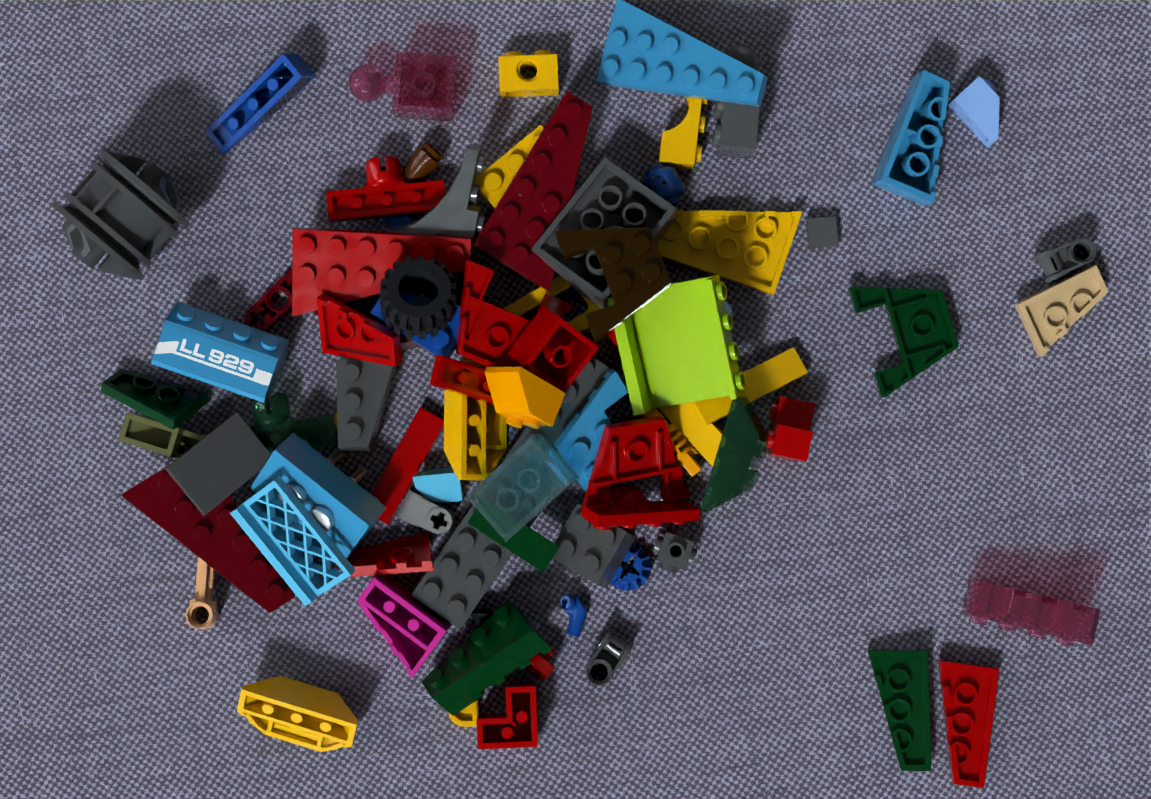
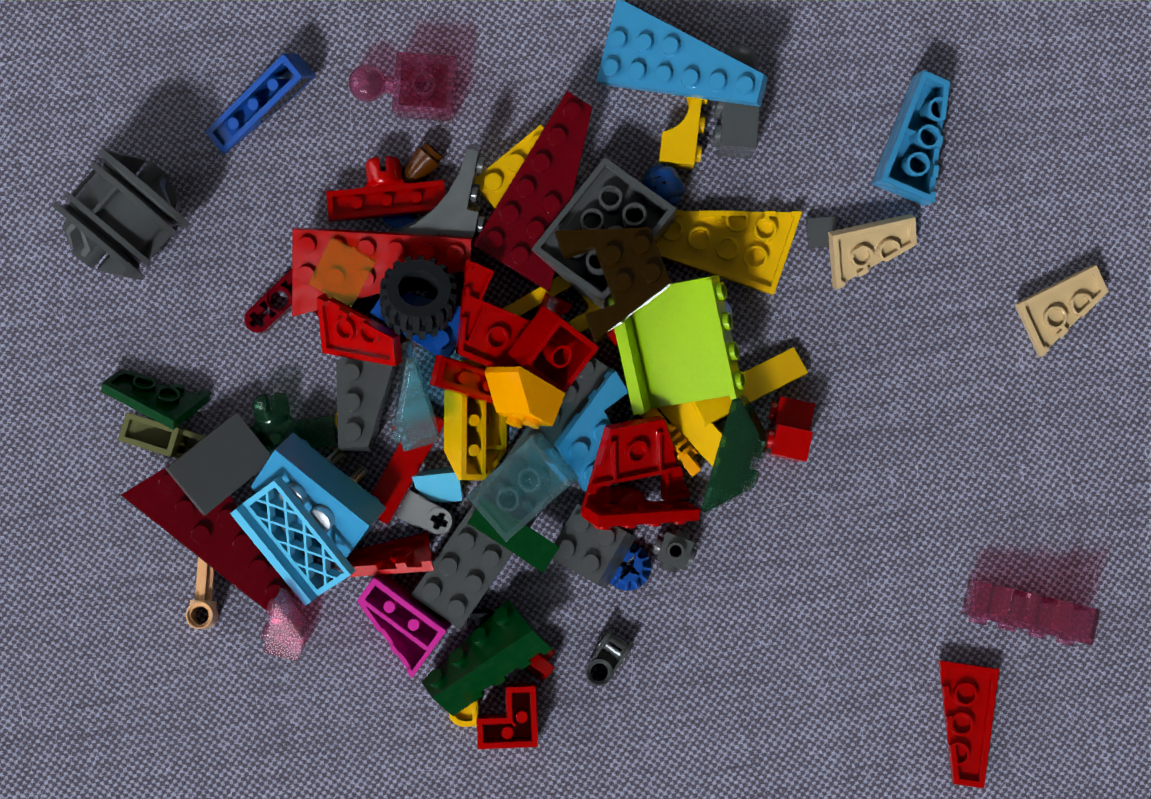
dark azure slope [151,302,289,403] -> none
yellow wedge [237,676,359,752] -> none
yellow brick [498,50,559,98] -> none
blue arm [559,593,587,637] -> none
dark green wing [848,286,959,398] -> none
dark green wing [868,649,931,771] -> none
light blue slope [948,76,1000,148] -> none
dark grey piece [1034,238,1096,283] -> none
none -> clear pink slope [261,588,311,662]
none -> clear yellow piece [308,238,376,307]
none -> clear light blue slope [391,341,439,451]
none -> tan wing [828,214,917,290]

